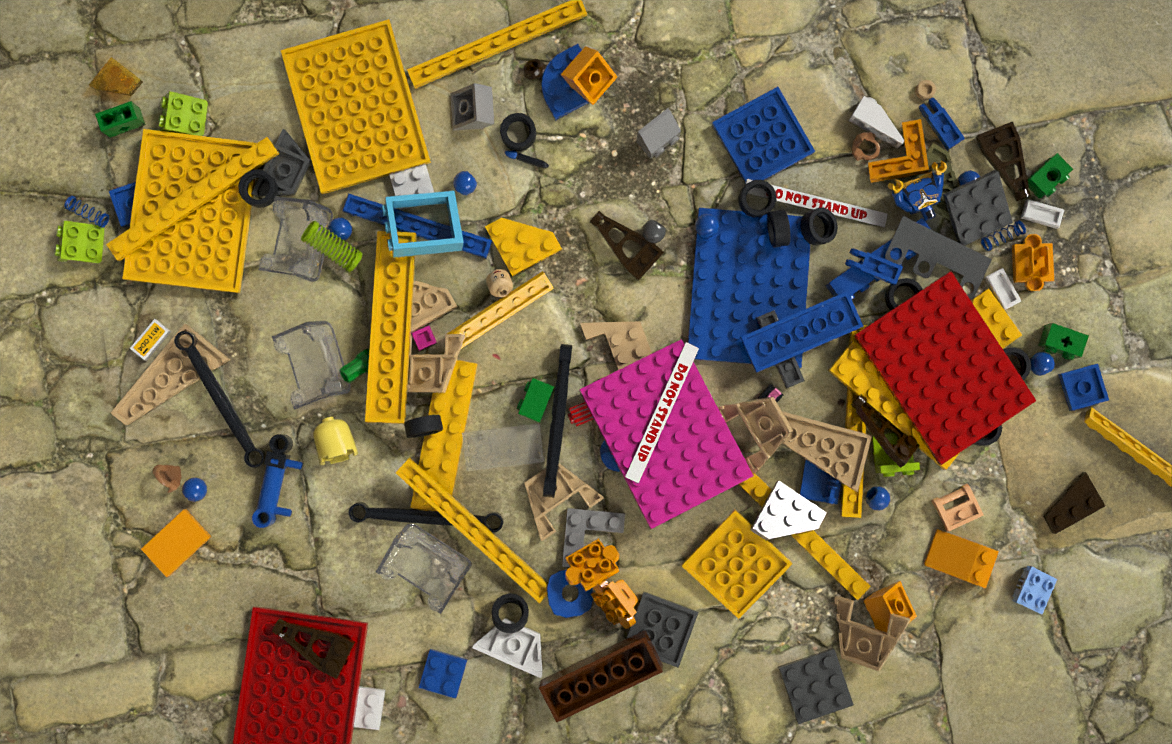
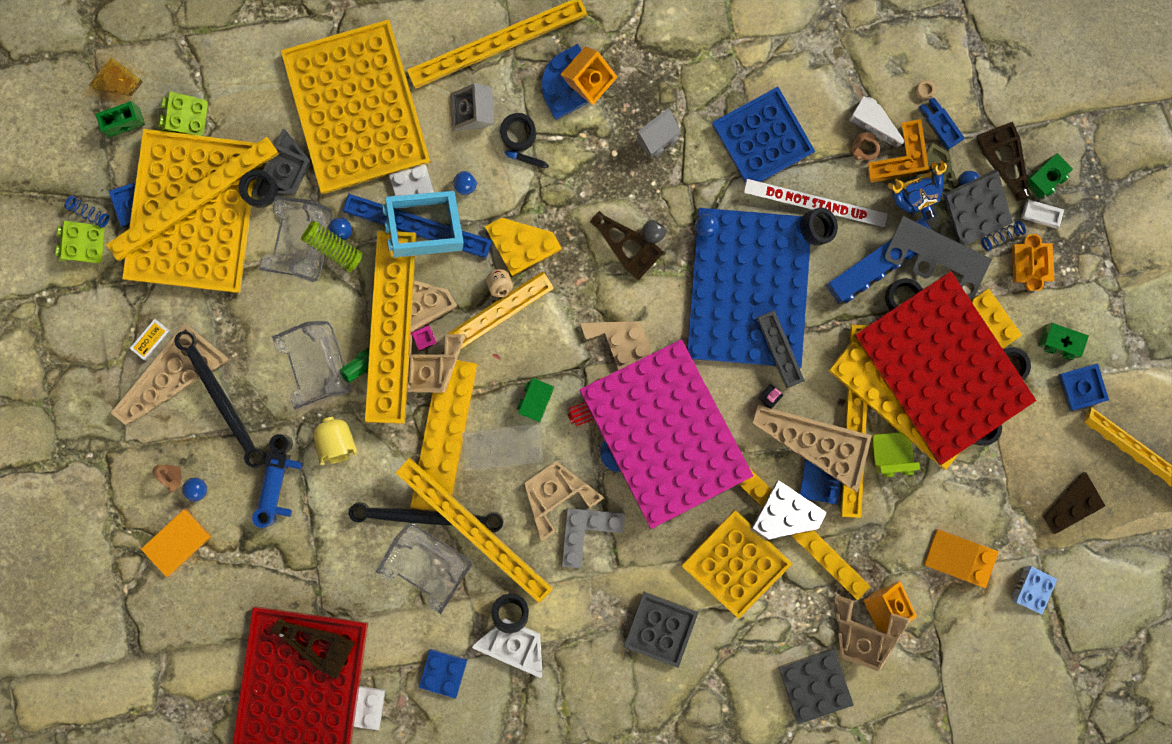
black tyre [404,415,443,438] -> none
dark brown hat [524,59,545,80] -> none
reddish brown brick [539,630,663,723] -> none
black piece [543,344,572,498] -> none
blue piece [547,570,593,618] -> none
light orange piece [565,538,620,591] -> none
light orange piece [590,579,638,629] -> none
white sticker [625,342,699,483] -> none
tan wing [718,397,793,474] -> none
black tyre [738,180,777,218] -> none
blue plate [740,291,864,373] -> none
black tyre [767,209,791,248] -> none
blue hinge [845,248,903,285] -> none
dark brown plate [850,394,920,468] -> none
blue piece [866,486,890,511] -> none
light nougat plate [932,484,984,531] -> none
white tile [984,268,1021,310] -> none
blue piece [1030,352,1055,376] -> none

